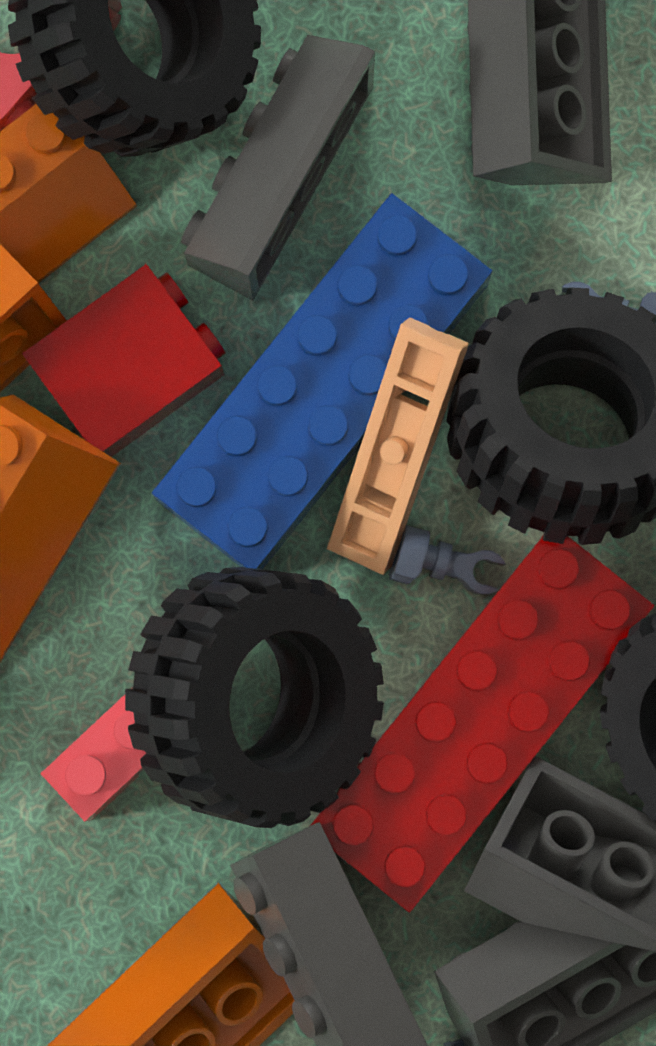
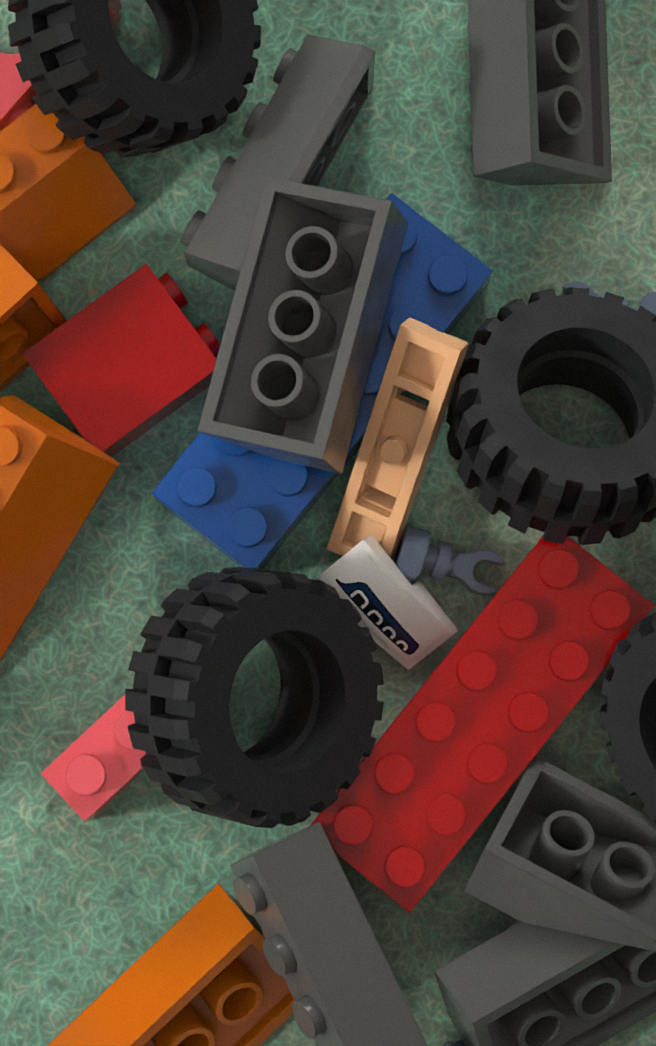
none -> dark grey slope [197,176,408,474]
none -> white slope [318,535,459,670]

